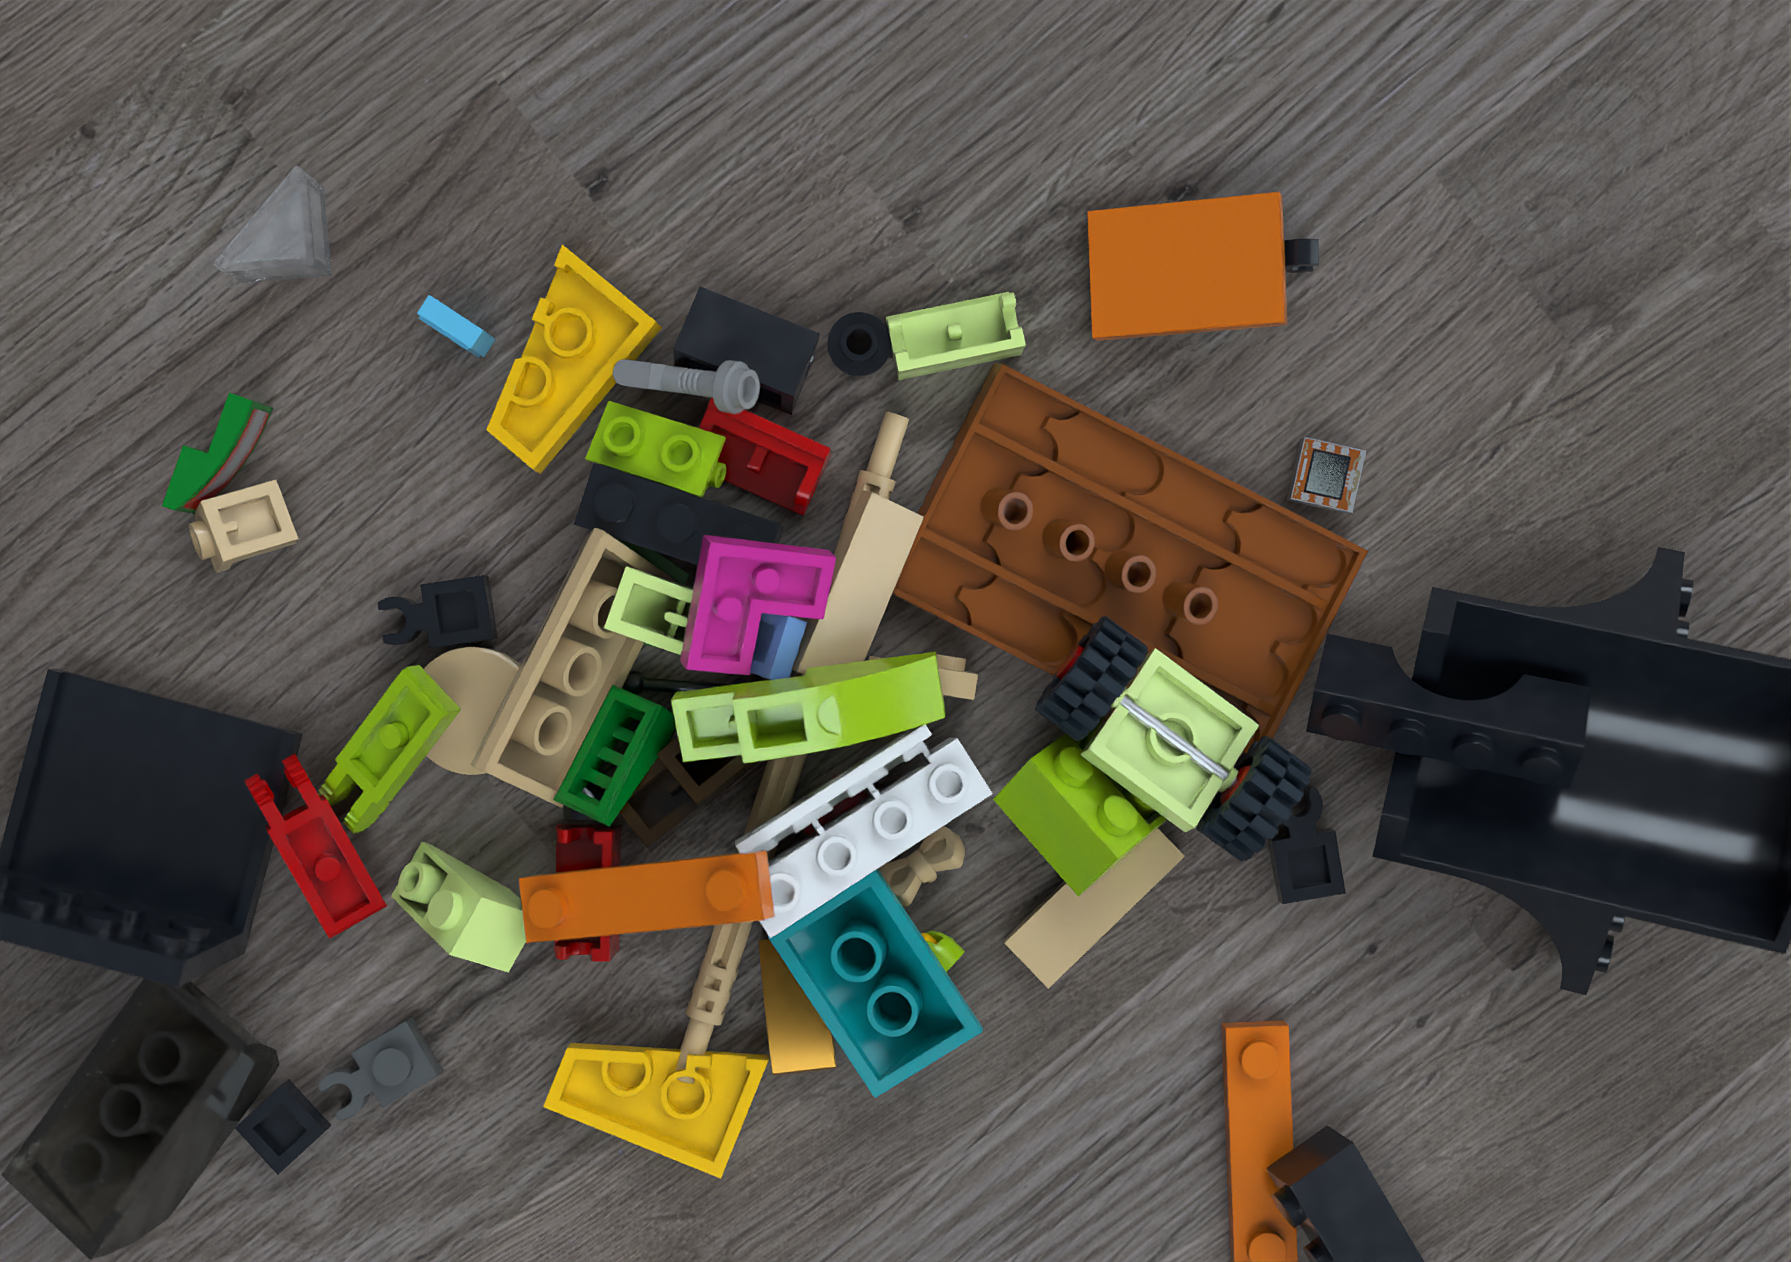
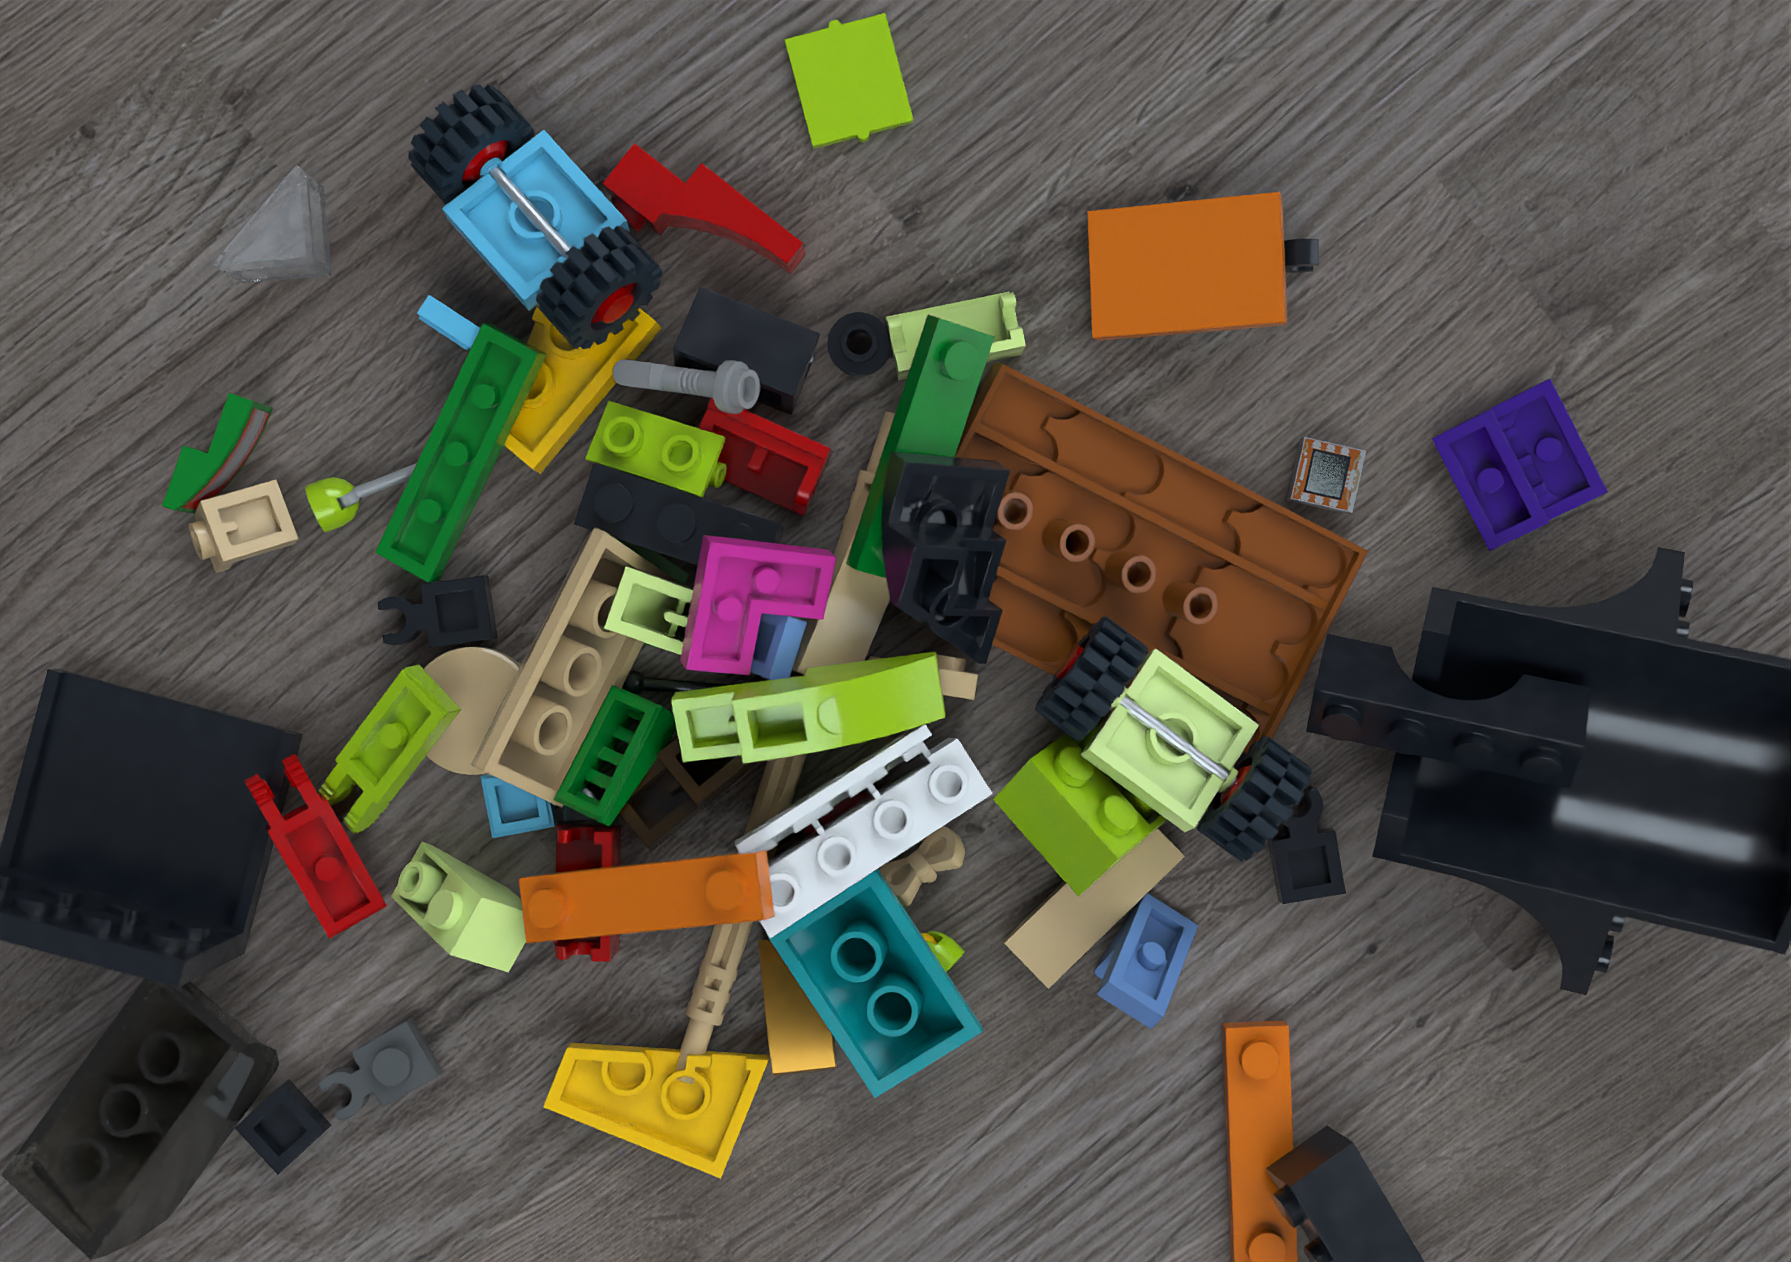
none -> lime hinge [305,463,417,533]
none -> green plate [375,323,547,583]
none -> plate [408,84,662,349]
none -> medium azure tile [480,774,558,838]
none -> red slope [602,143,806,274]
none -> lime piece [784,13,914,149]
none -> green plate [846,315,994,578]
none -> black slope [881,452,1010,664]
none -> medium blue slope [1095,893,1198,1029]
none -> dark purple slope [1432,378,1608,551]

